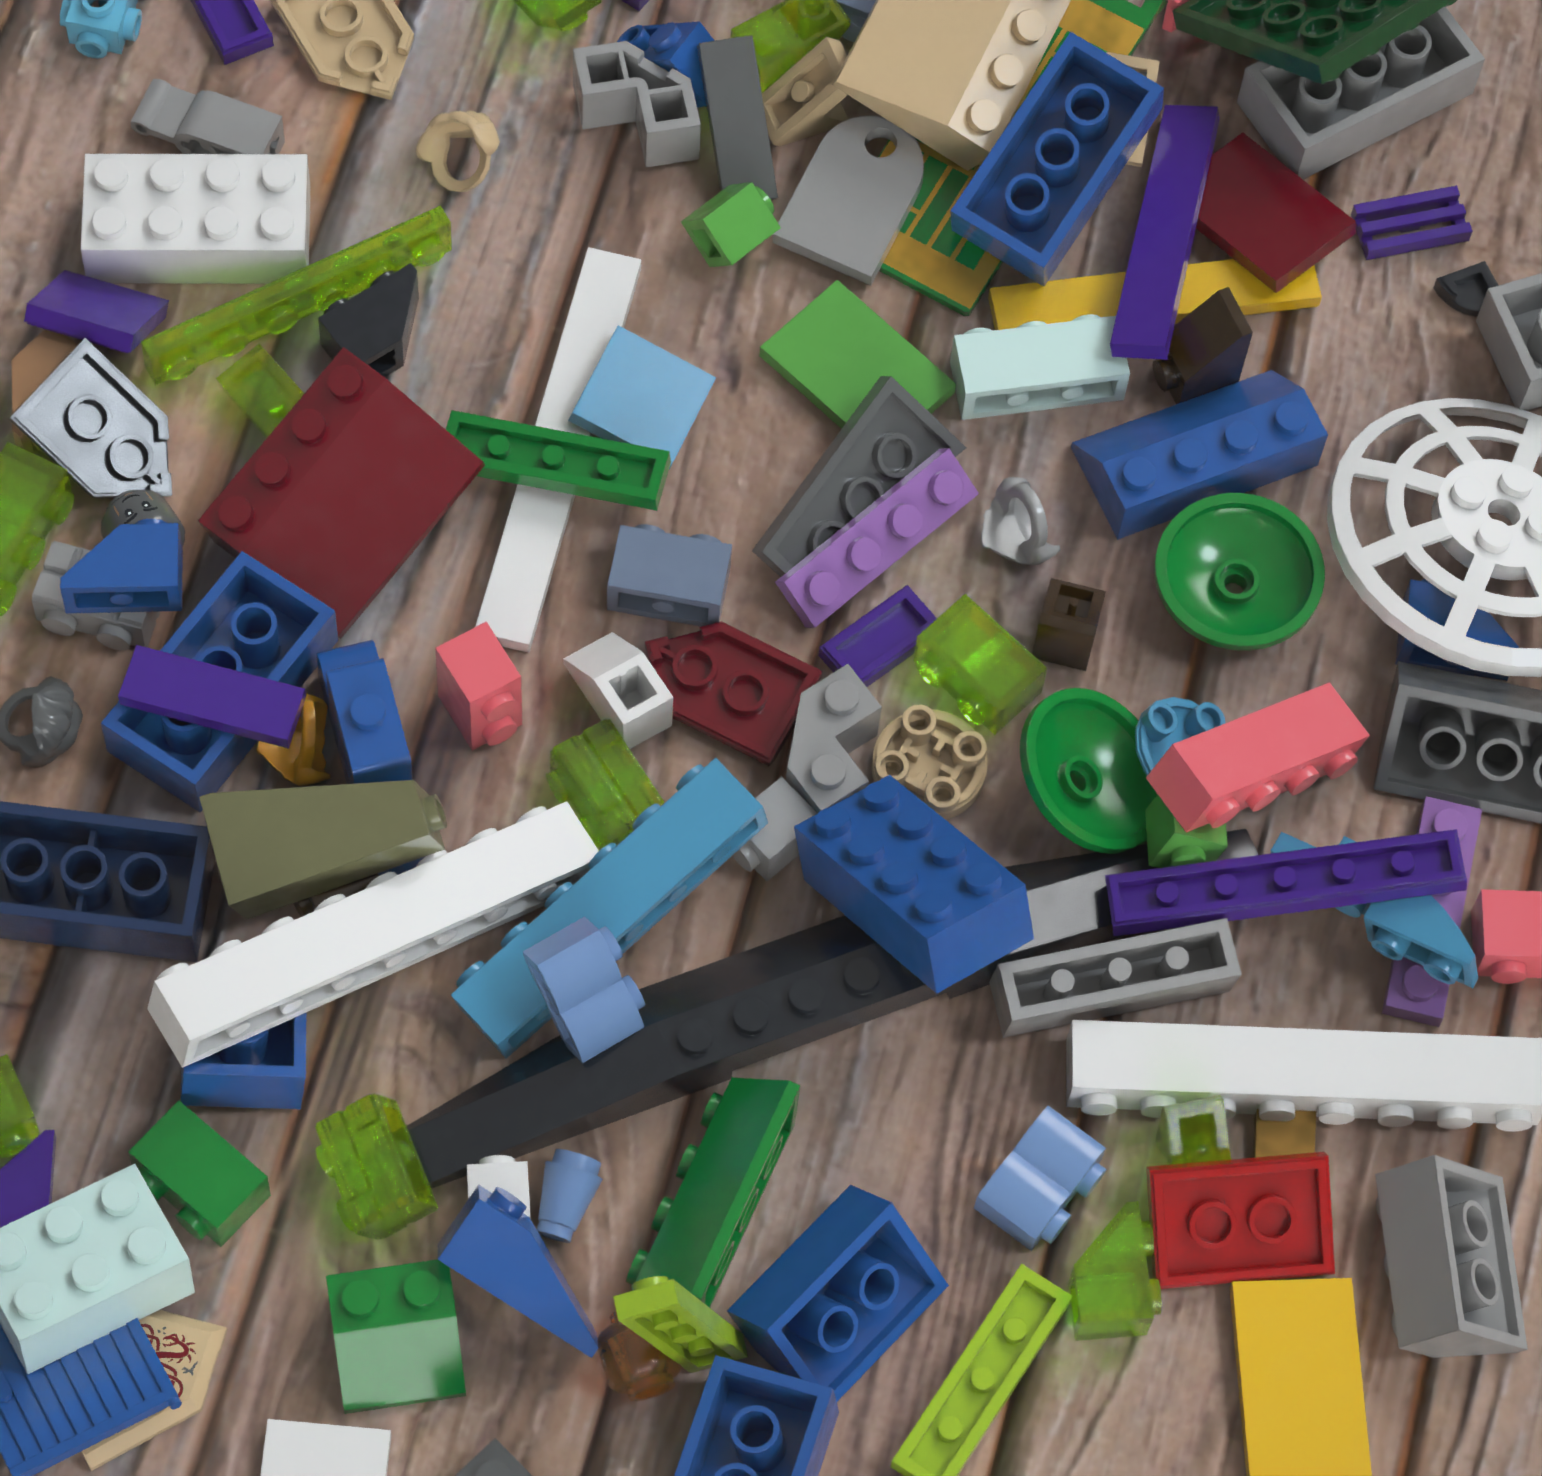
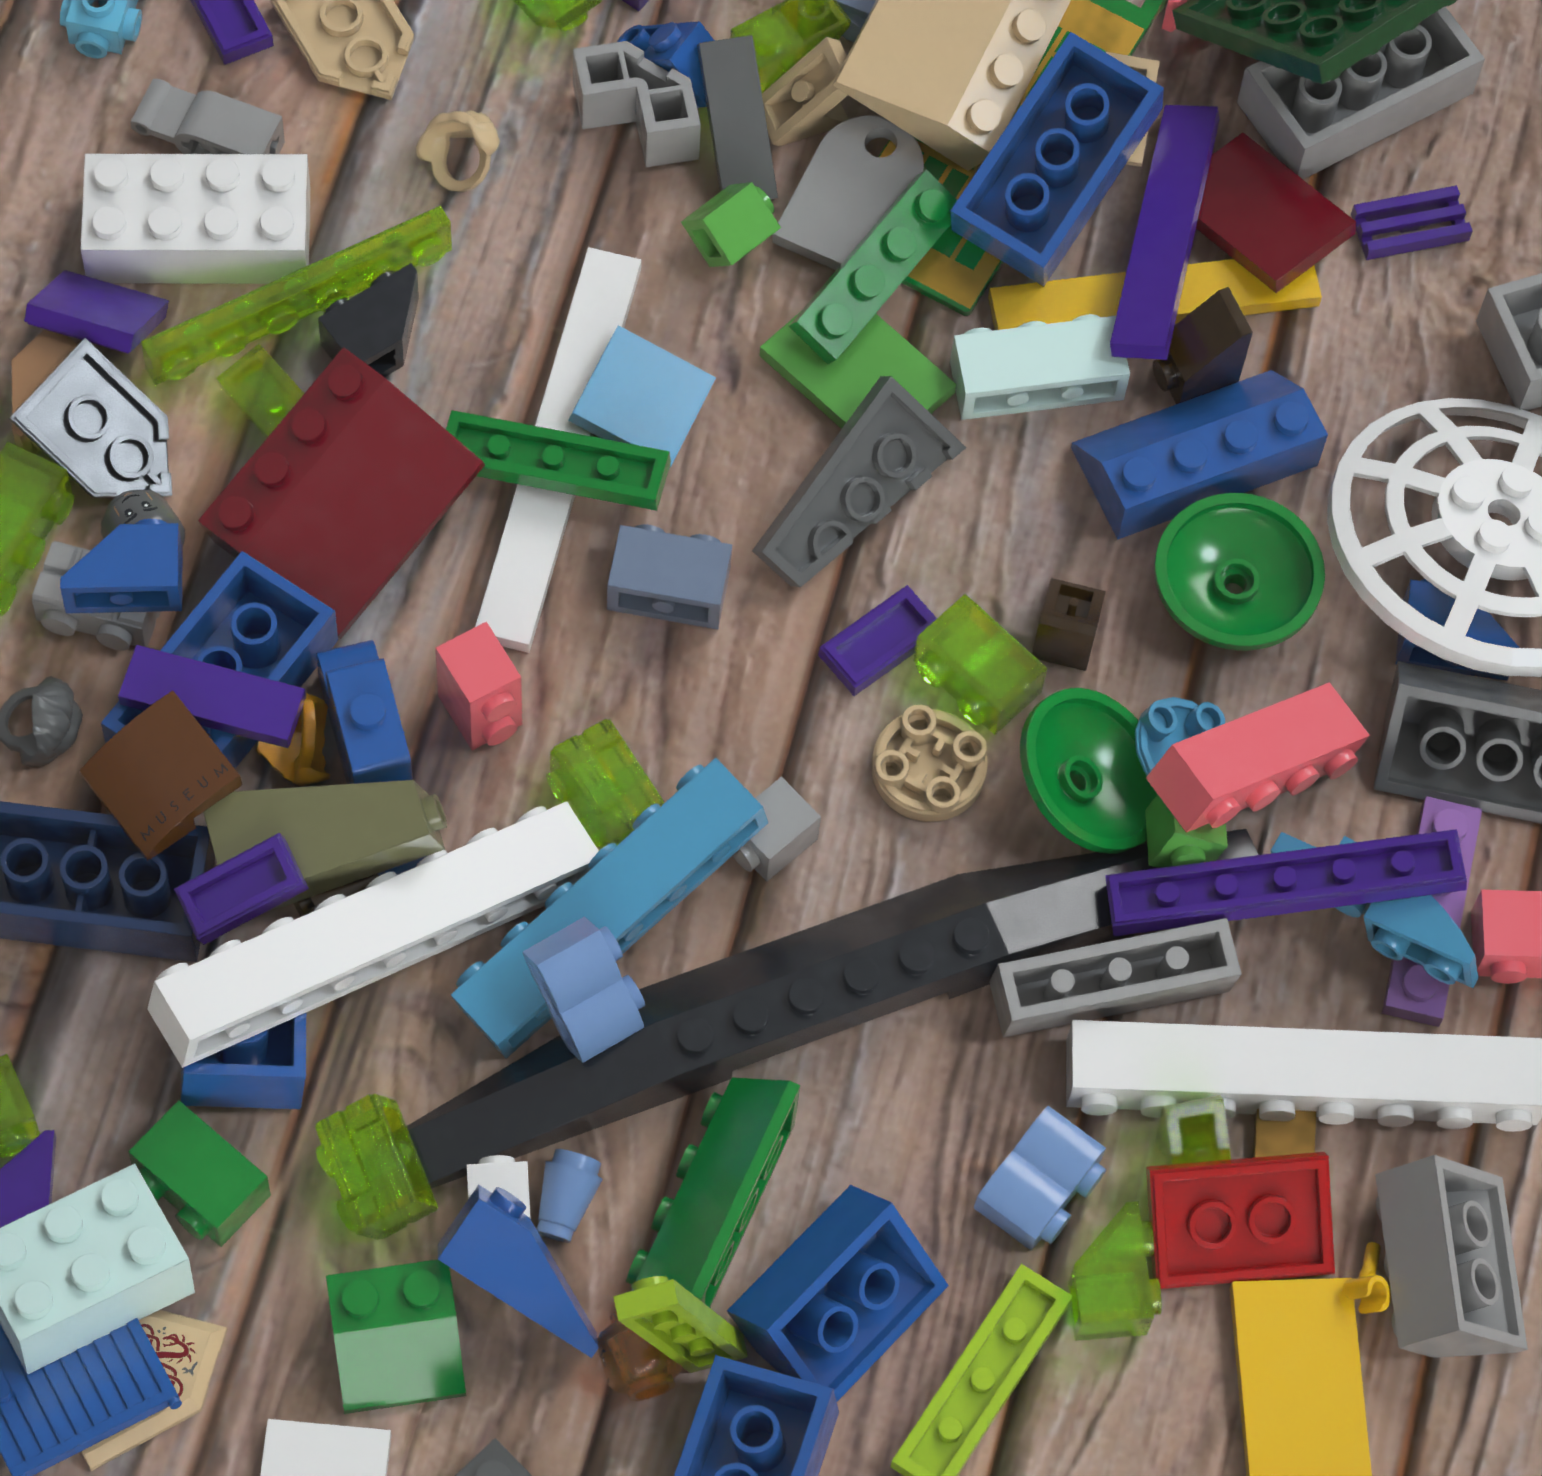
white slope [563,632,673,753] -> none
dark red tile [644,621,823,766] -> none
medium lavender plate [775,448,979,628] -> none
light grey brick [786,664,882,813] -> none
blue brick [794,775,1034,994] -> none
light grey piece [981,477,1061,565] -> none
black tile [1433,261,1499,317] -> none
none -> reddish brown slope [79,690,243,861]
none -> dark purple tile [174,833,309,945]
none -> green plate [789,169,957,364]
none -> yellow hand [1343,1242,1391,1314]

